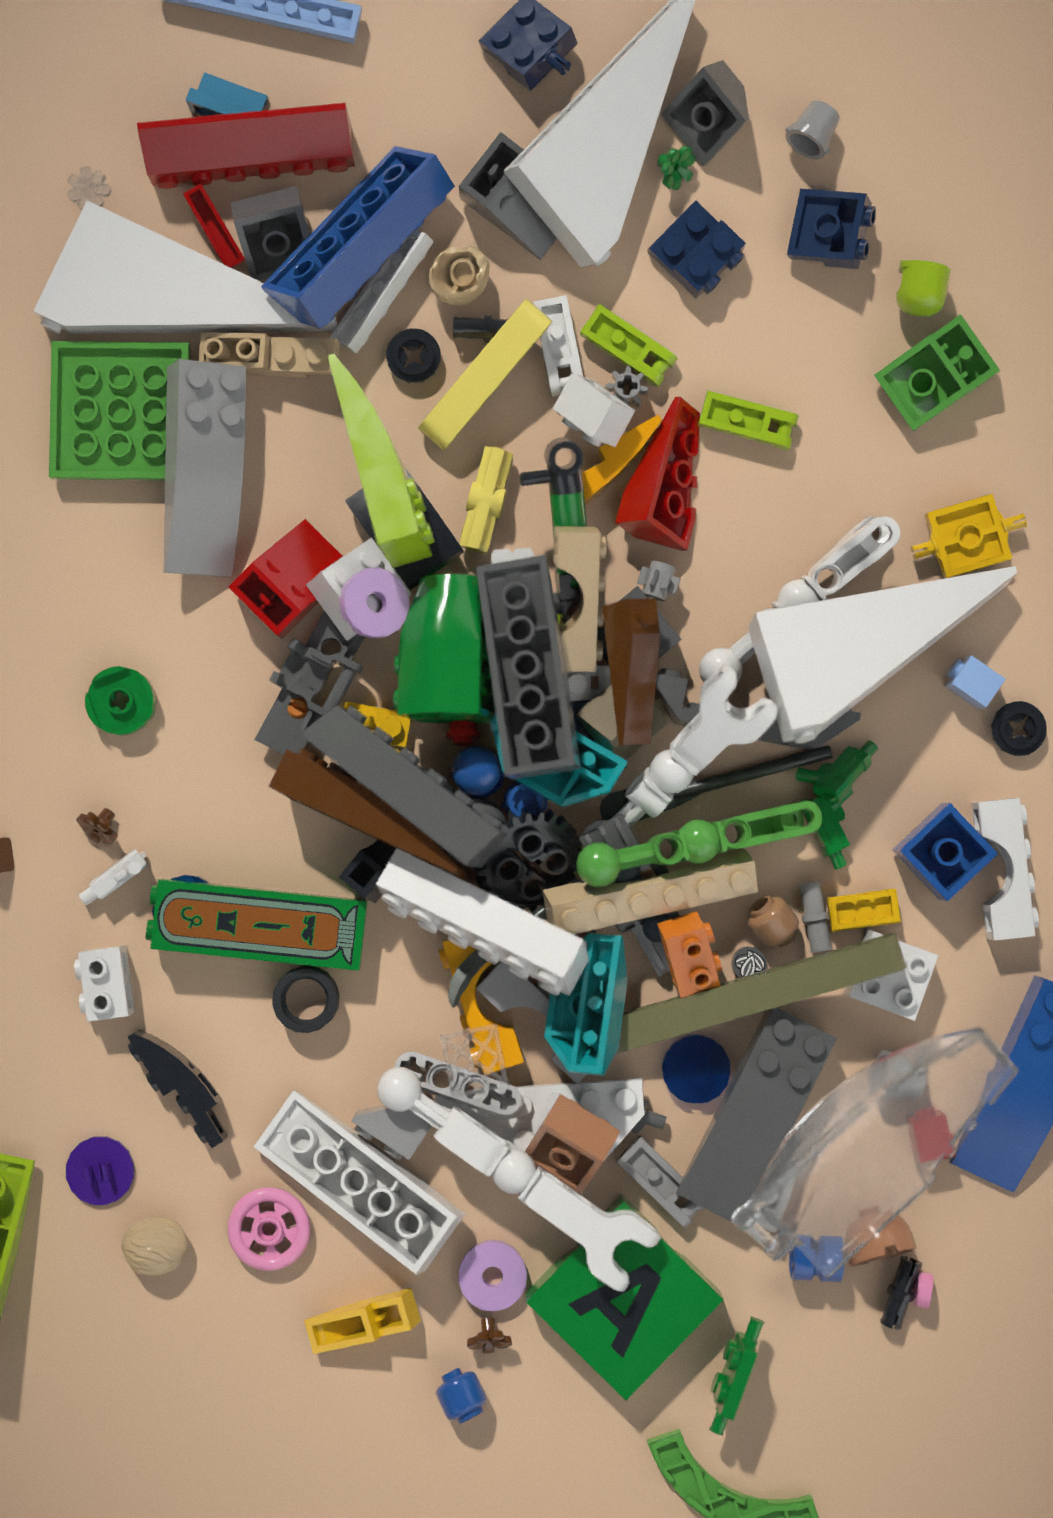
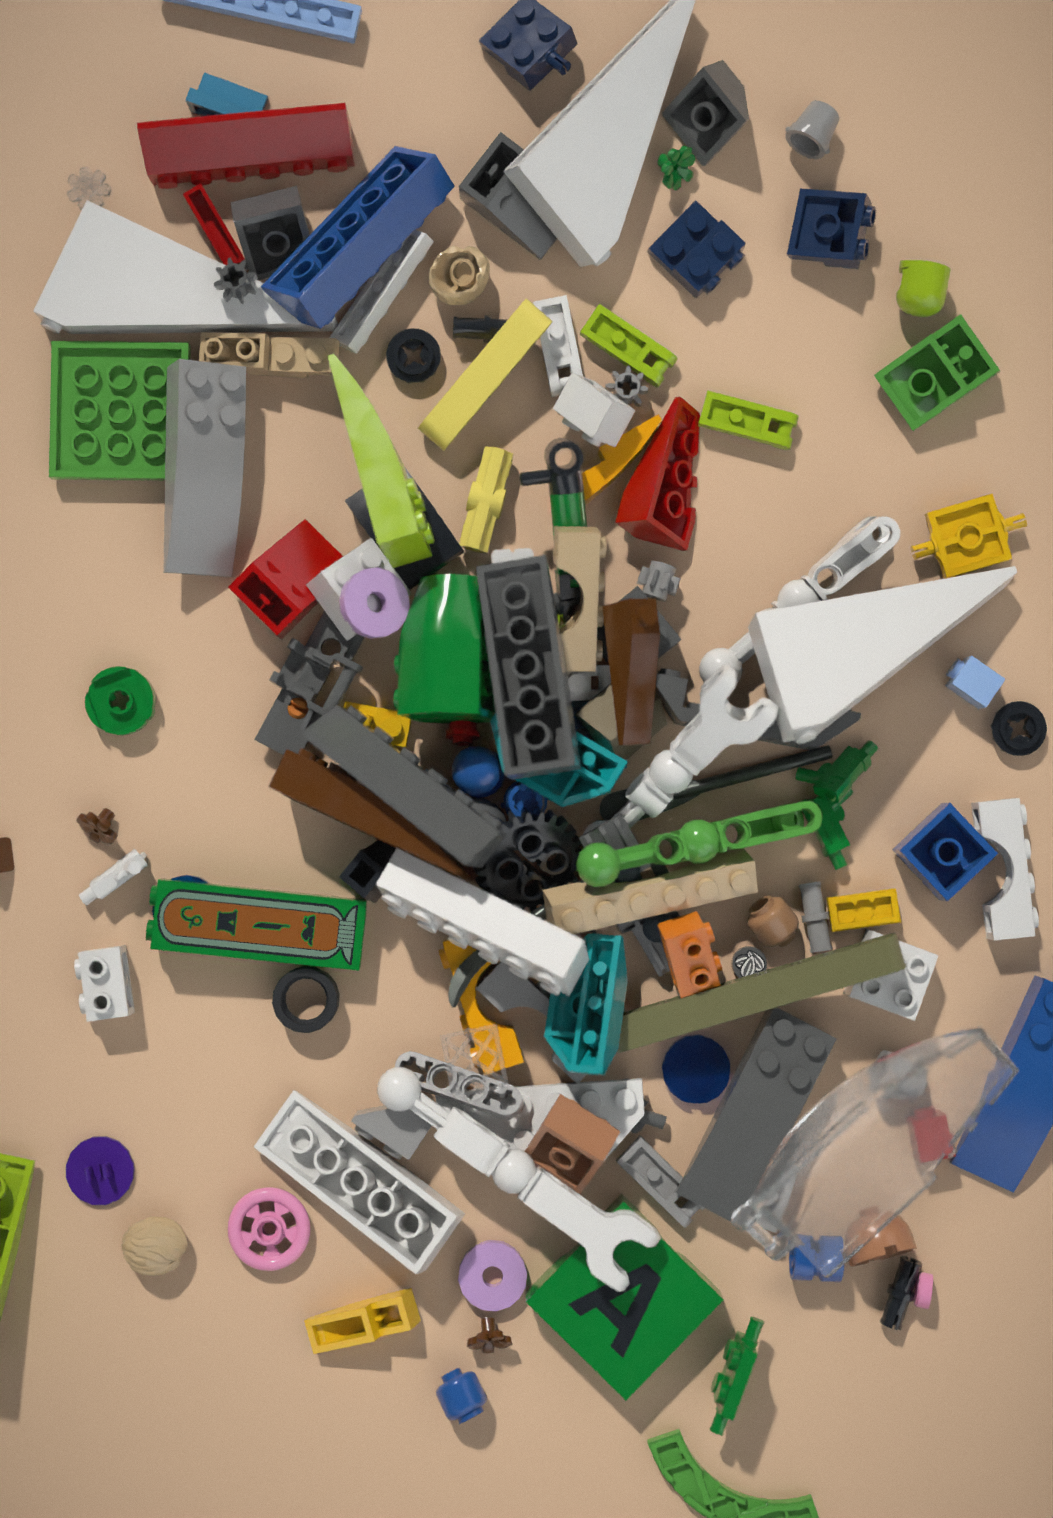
black slope [128,1030,228,1149] -> none
none -> dark grey gear [214,258,258,304]

